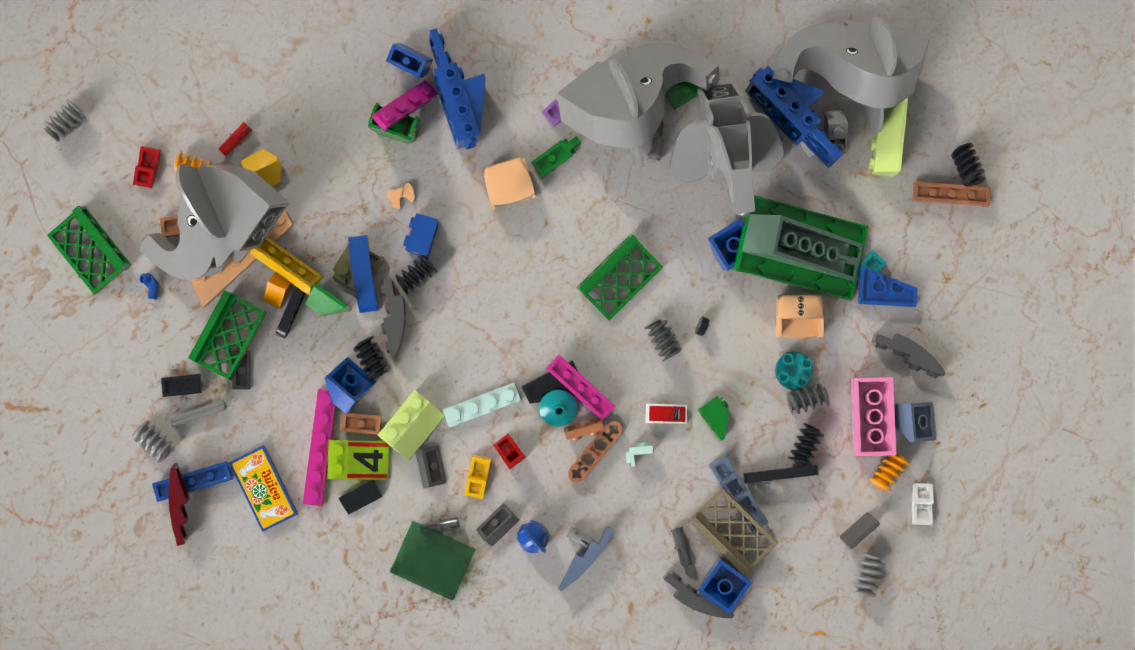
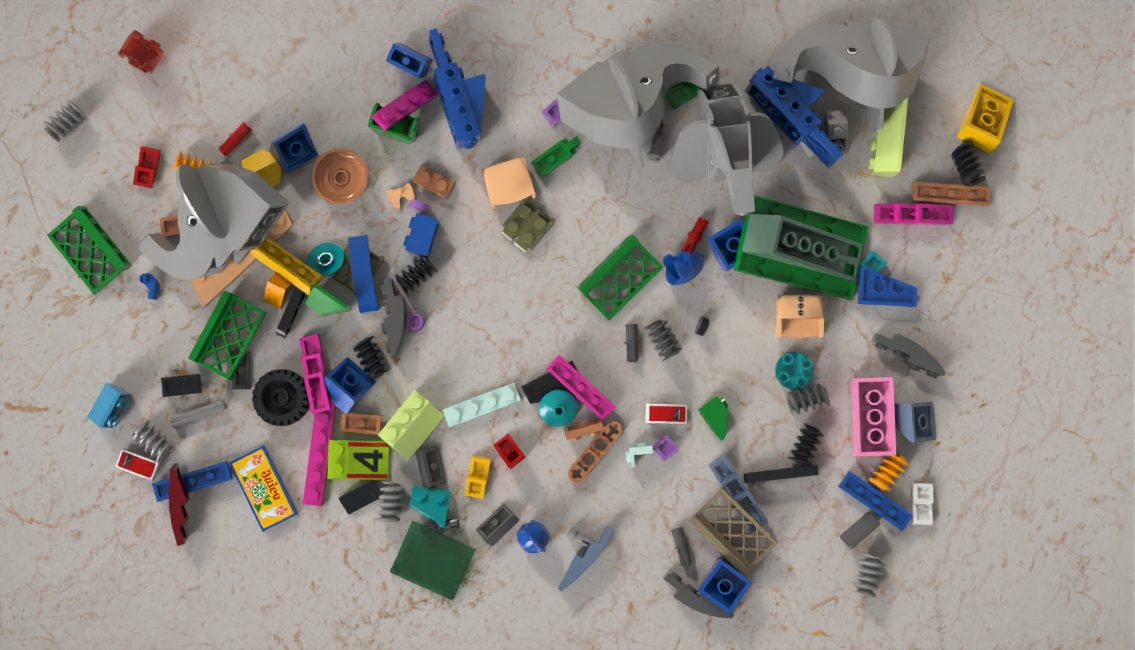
none -> dark azure slope [87,383,131,428]
none -> slope [115,449,160,481]
none -> clear red brick [118,30,164,74]
none -> black wheel [252,369,310,426]
none -> blue slope [269,123,318,174]
none -> dark pink slope [299,334,331,414]
none -> teal dish [307,243,345,277]
none -> nougat hat [312,148,368,204]
none -> light grey piece [375,481,405,522]
none -> medium lavender tile [405,312,425,331]
none -> teal wing [409,486,451,528]
none -> medium lavender tile [410,199,430,212]
none -> nougat plate [412,165,455,199]
none -> olive plate [501,197,556,253]
none -> dark grey axle [624,324,640,362]
none -> medium lavender tile [653,435,679,461]
none -> blue helmet [663,251,704,286]
none -> red pin [681,217,709,253]
none -> blue plate [838,471,913,531]
none -> dark pink slope [874,203,953,225]
none -> yellow slope [956,84,1014,154]

